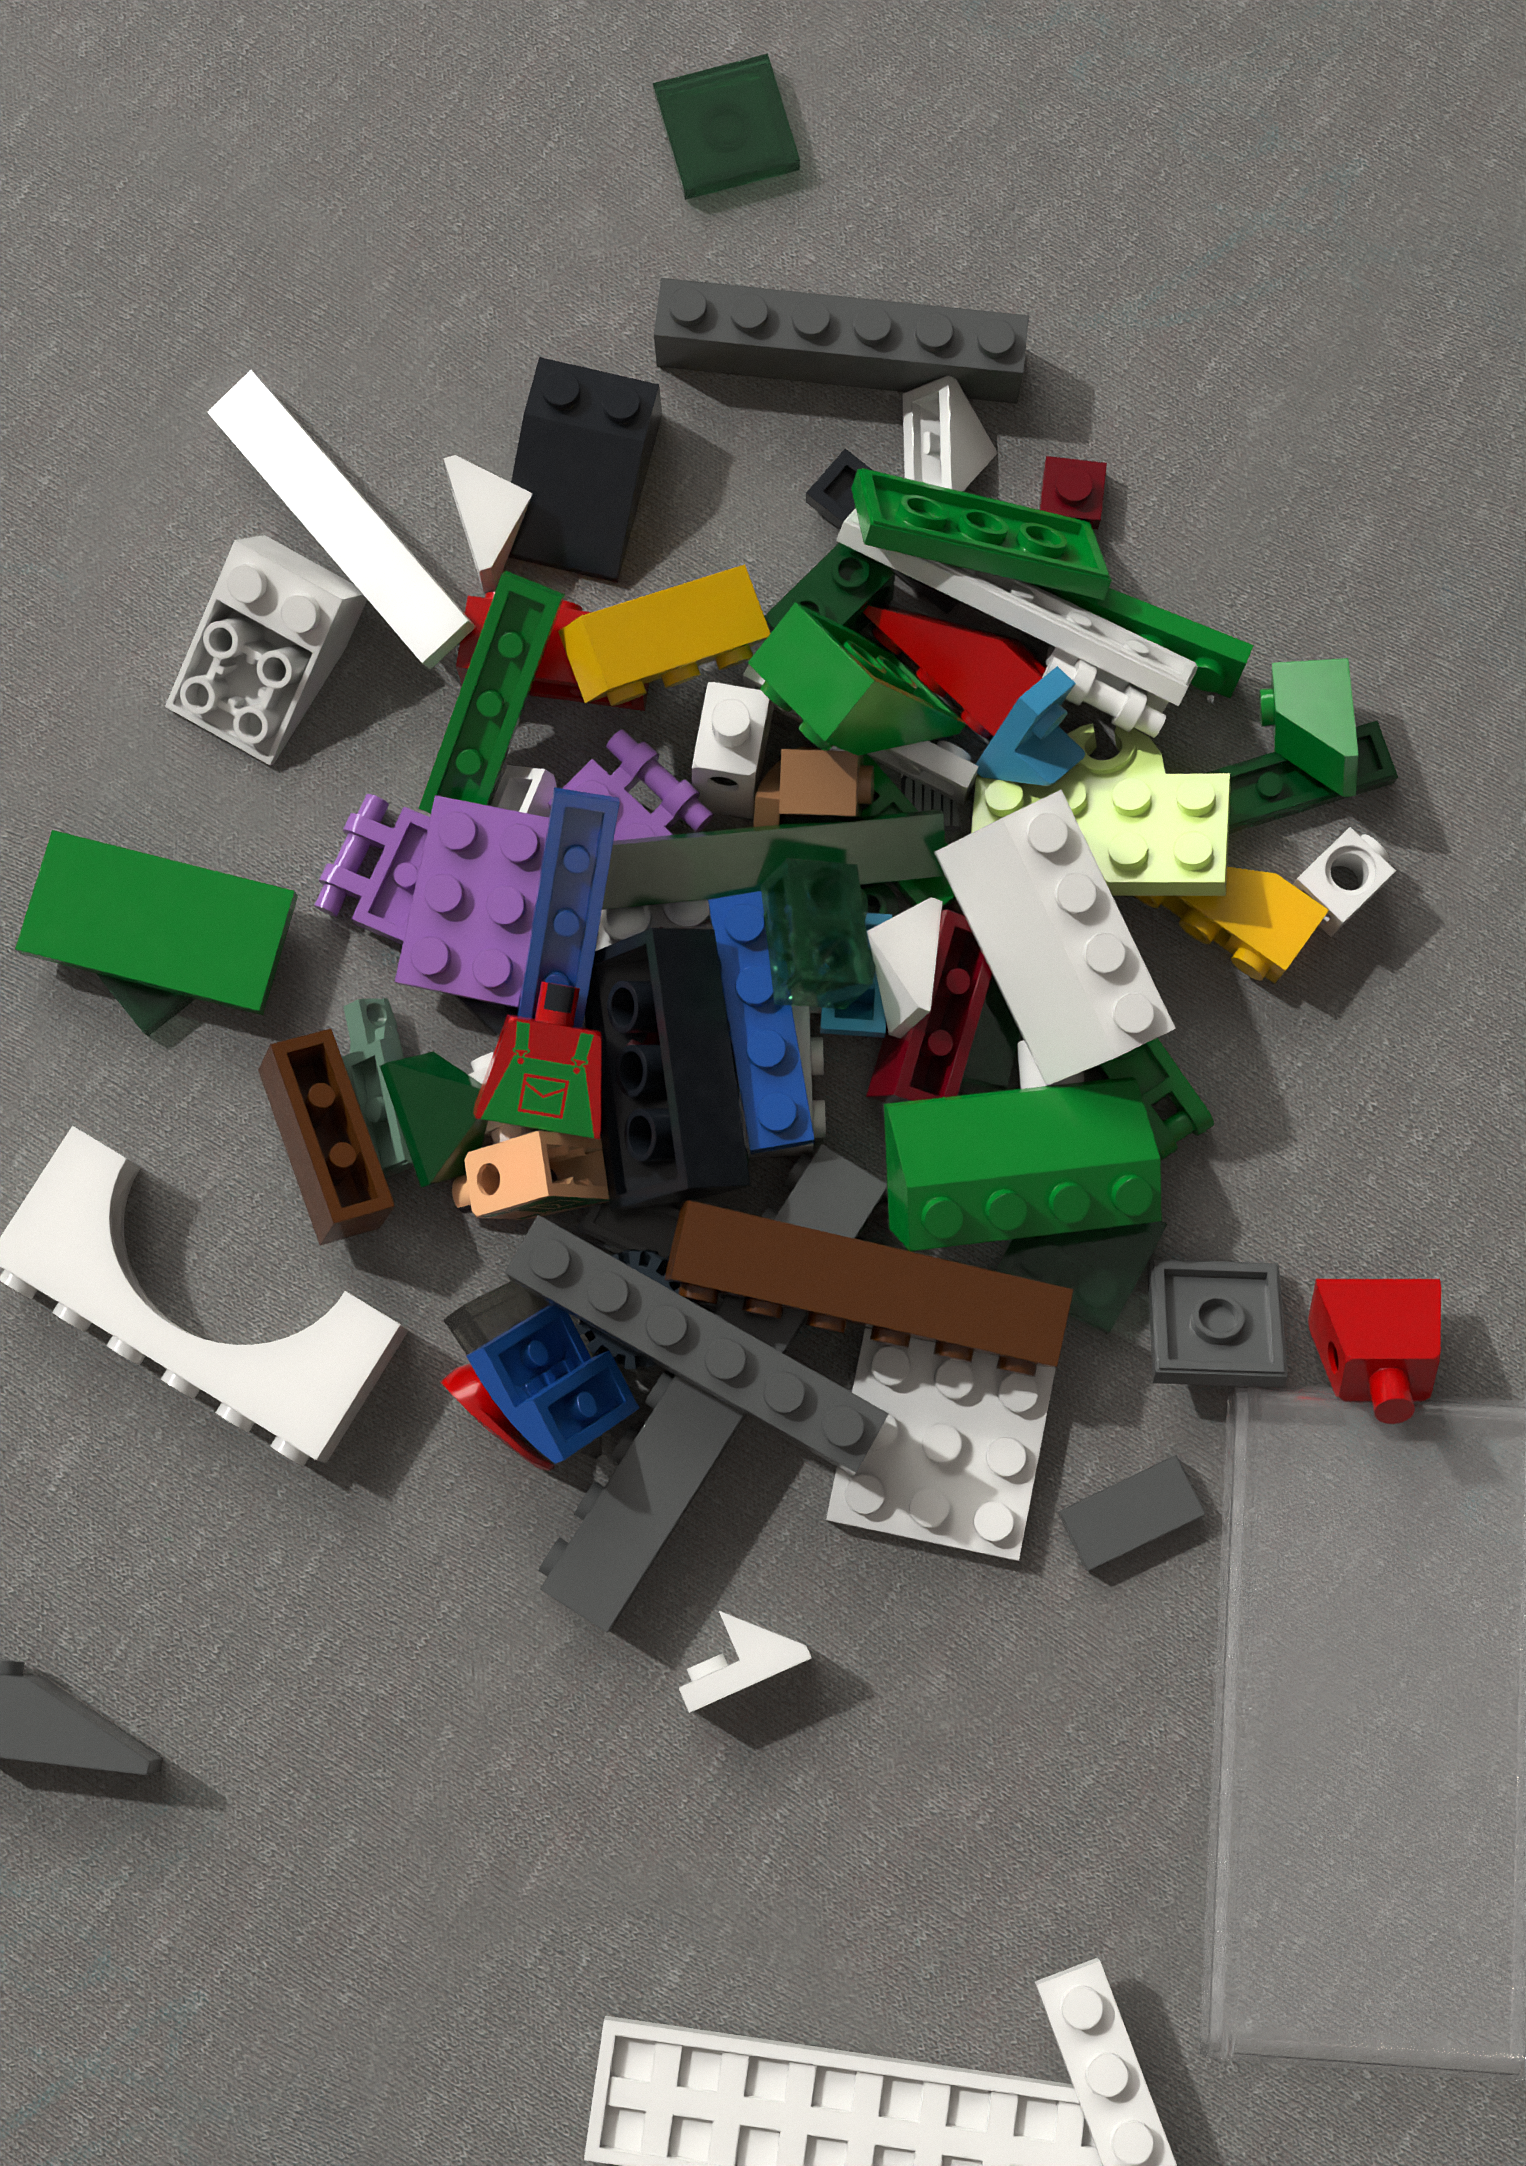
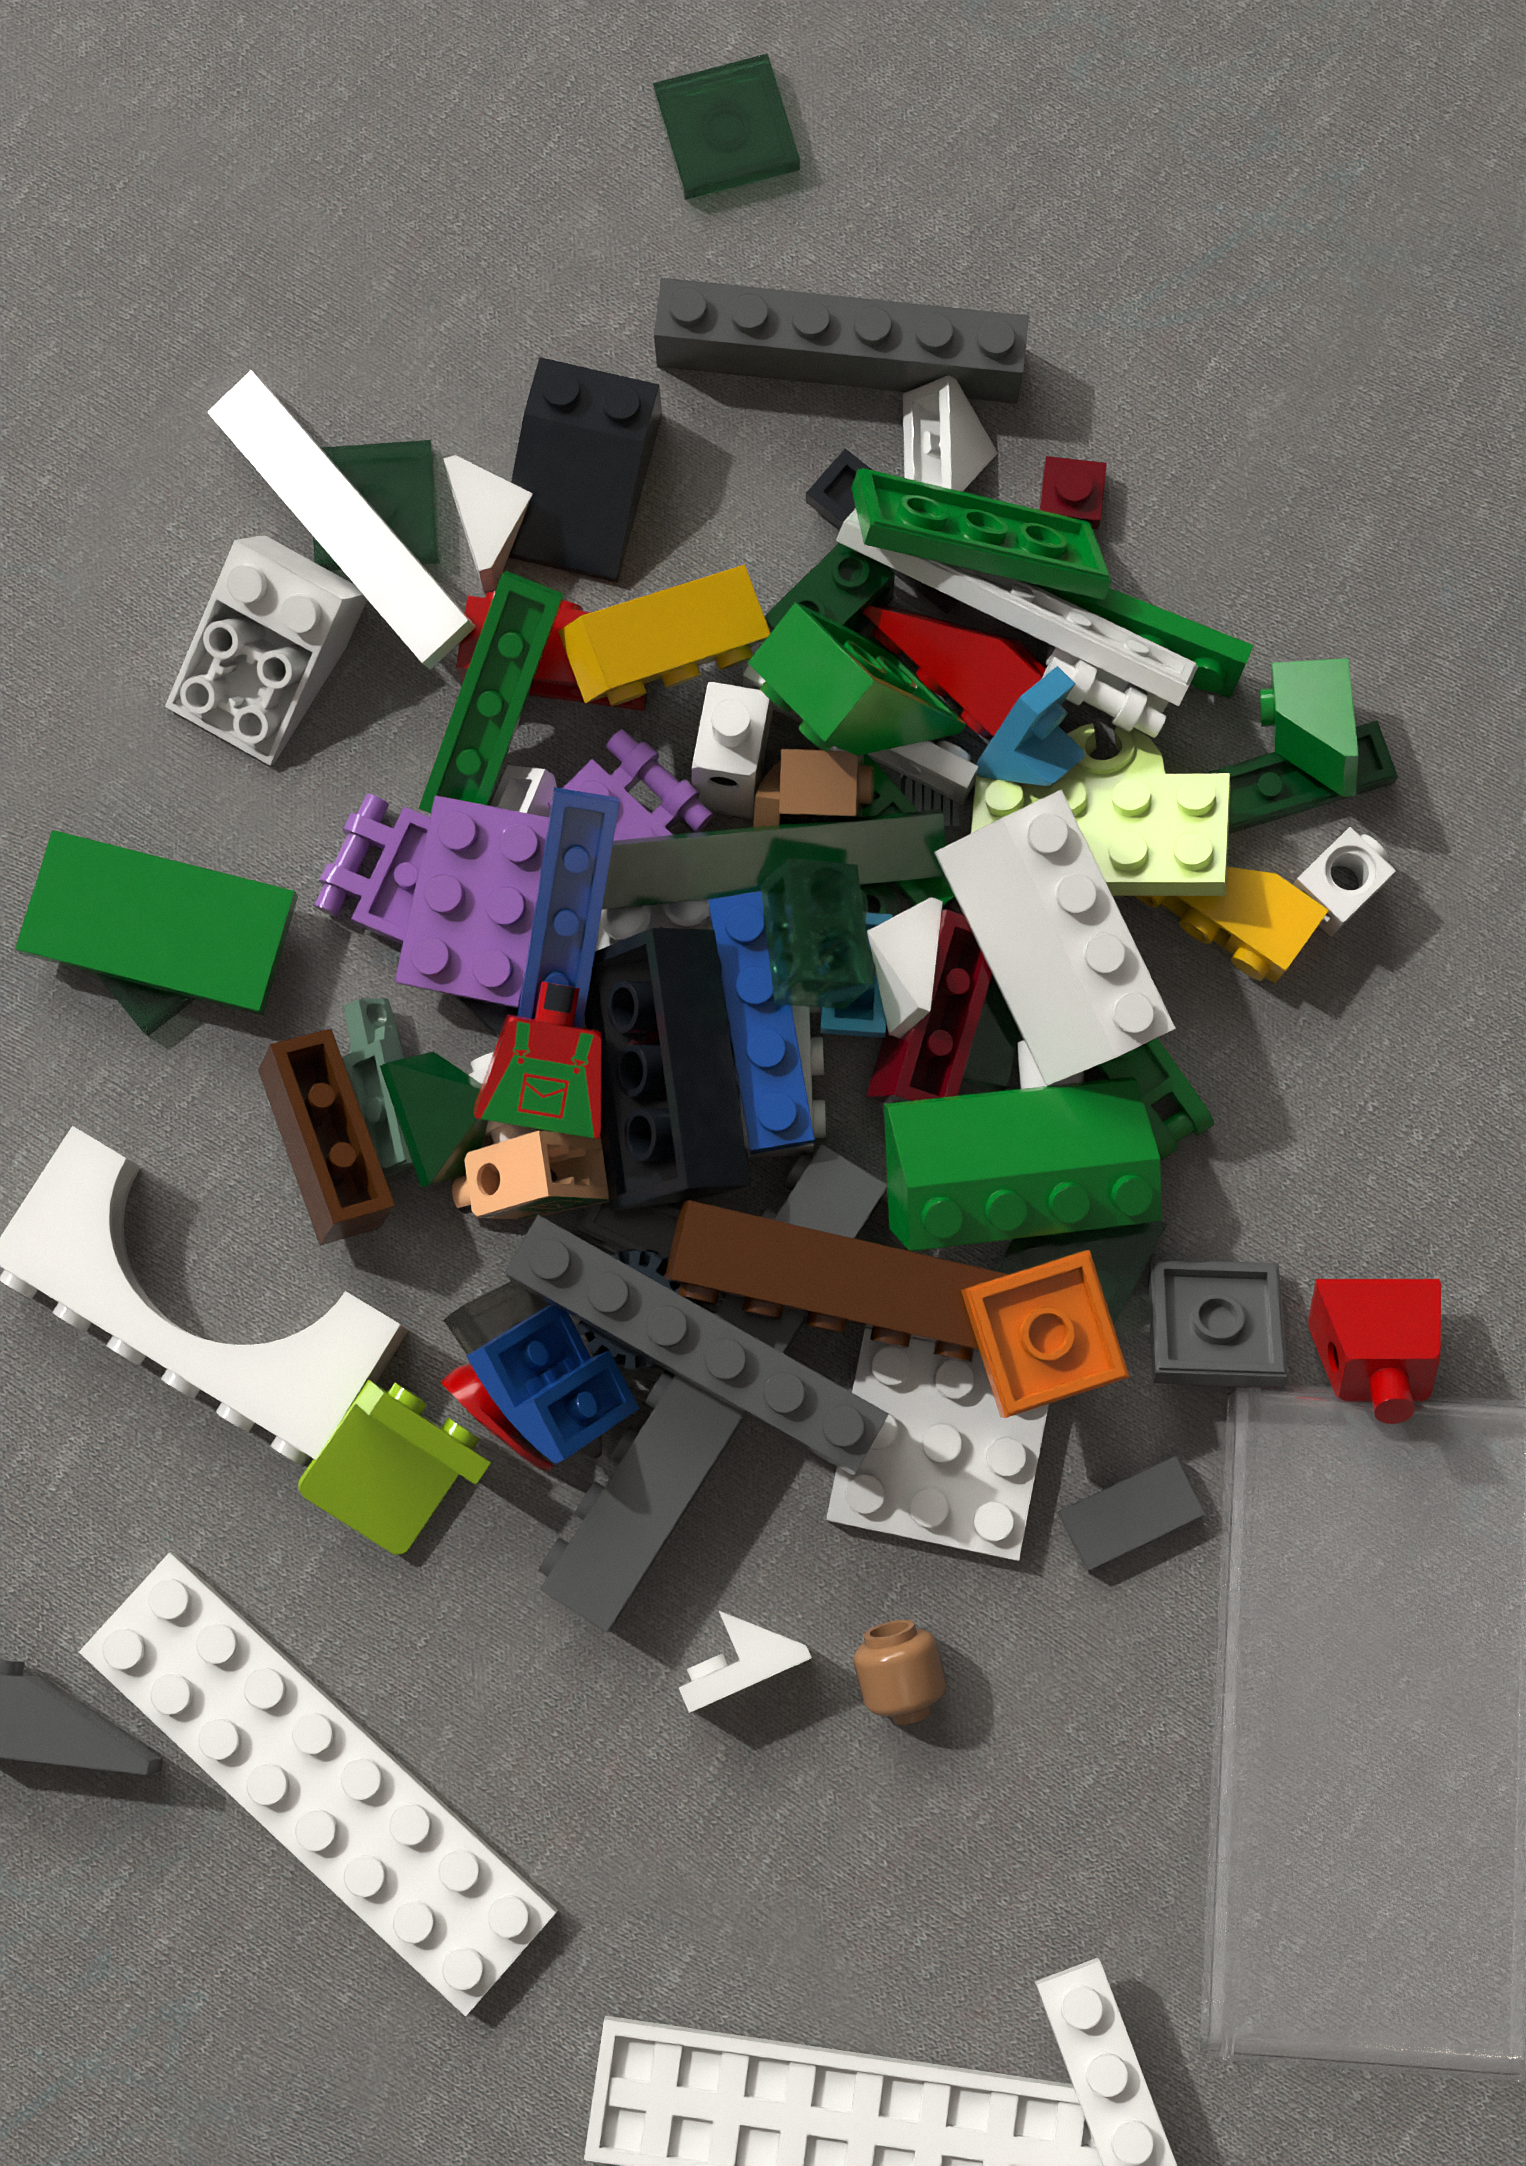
none -> white plate [79,1552,558,2017]
none -> lime bracket [298,1379,491,1555]
none -> clear green tile [313,440,440,571]
none -> medium nougat head [853,1619,947,1725]
none -> orange tile [961,1250,1130,1418]

